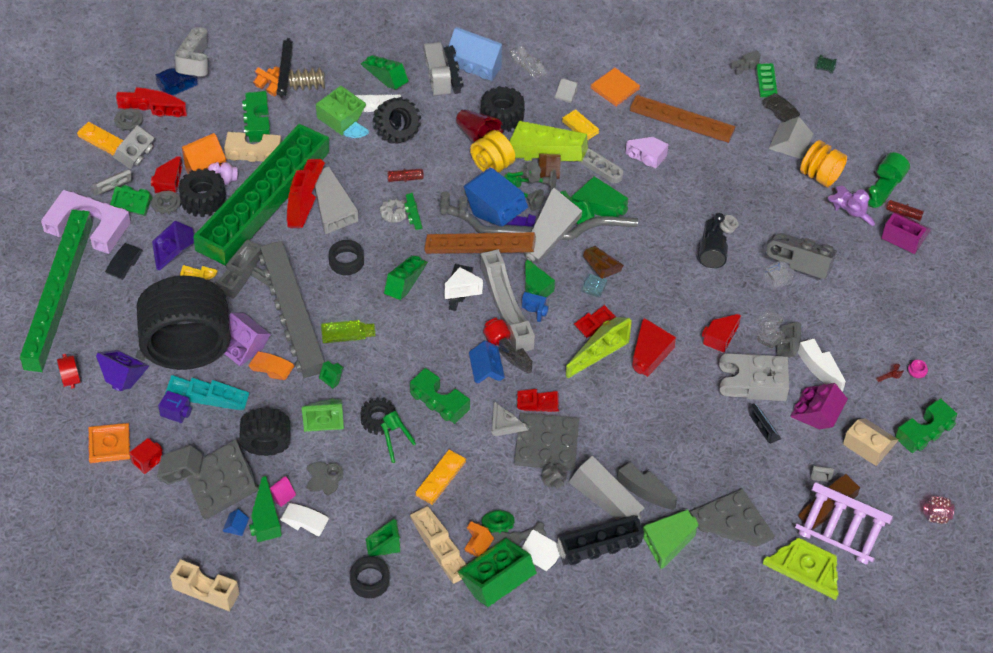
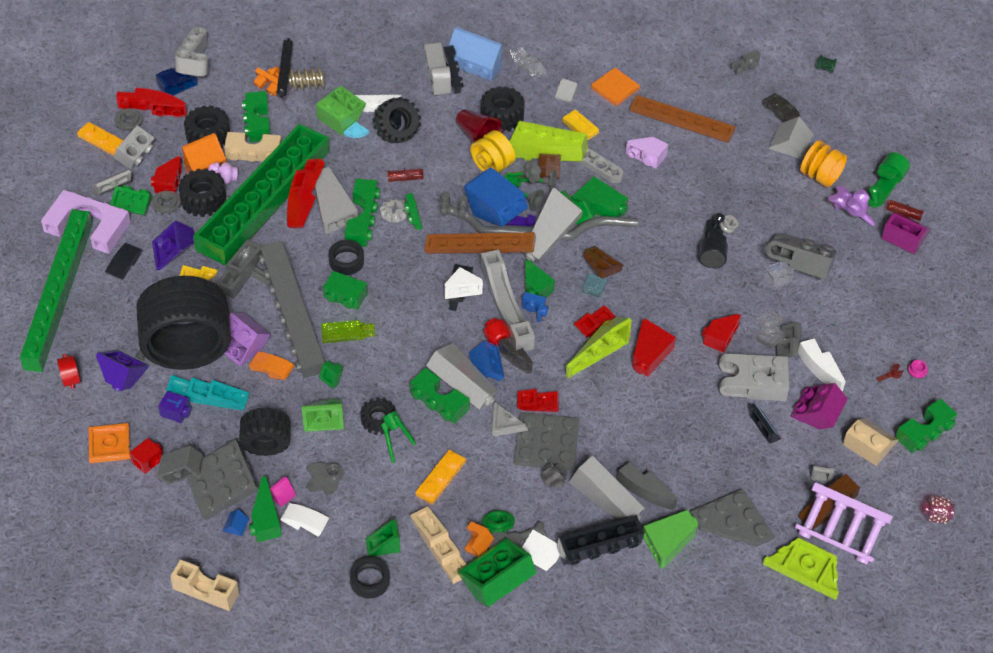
green slope [360,55,409,90] -> none
green slope [384,255,428,300] -> none
green slope [755,63,778,98] -> none
none -> black tyre [184,105,230,148]
none -> green brick [323,271,368,310]
none -> green arch [344,178,381,247]
none -> light grey slope [426,343,498,410]

